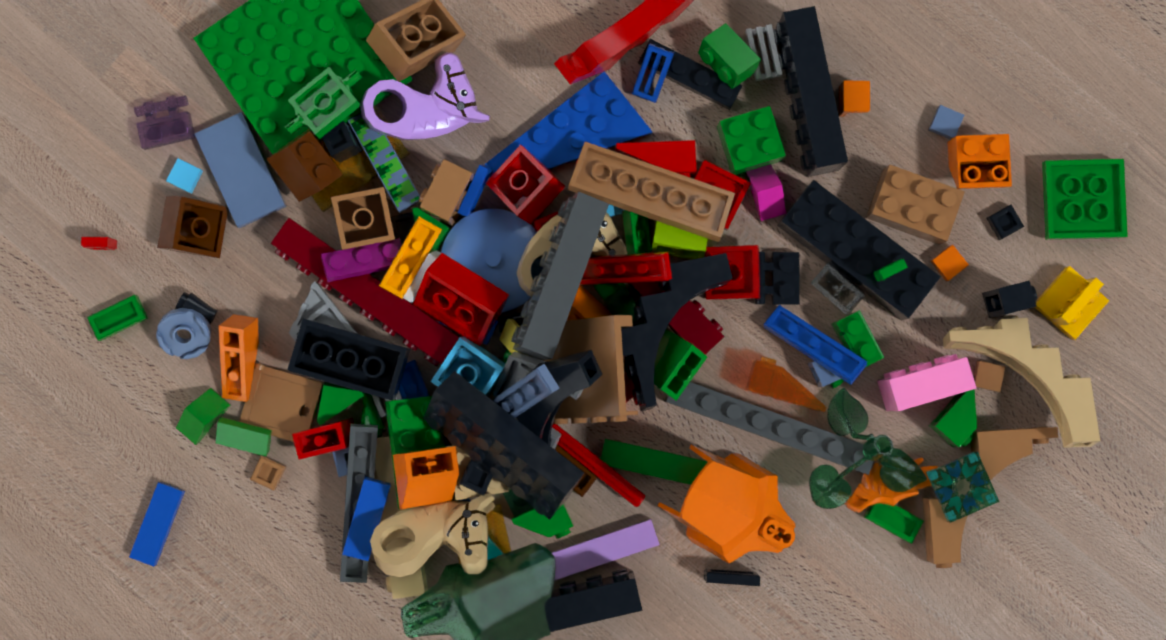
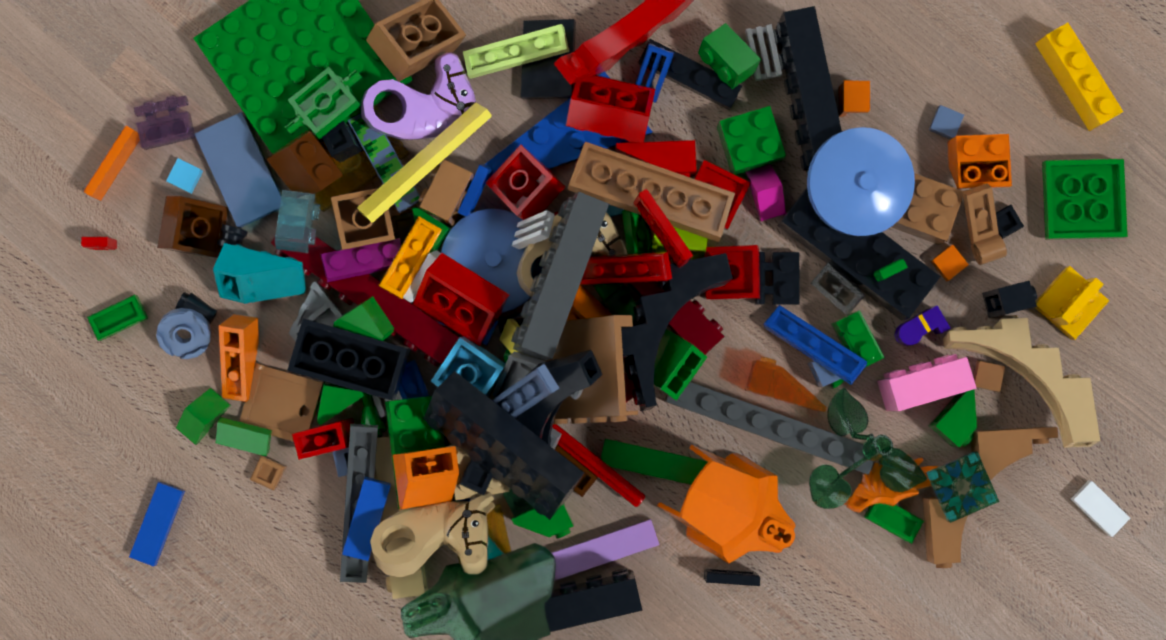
none -> orange tile [84,125,143,201]
none -> teal slope [213,243,306,304]
none -> black wheel [217,224,248,247]
none -> clear light blue brick [275,190,320,253]
none -> green slope [333,296,394,341]
none -> light yellow tile [357,103,492,223]
none -> yellowish green plate [463,24,569,79]
none -> white tile [512,210,554,249]
none -> black tile [521,19,576,99]
none -> red slope [566,75,656,143]
none -> red tile [634,189,693,268]
none -> medium blue dish [807,127,915,236]
none -> dark purple leg [894,305,950,346]
none -> medium nougat plate [962,183,1007,265]
none -> yellow brick [1035,22,1124,131]
none -> white tile [1071,480,1130,537]

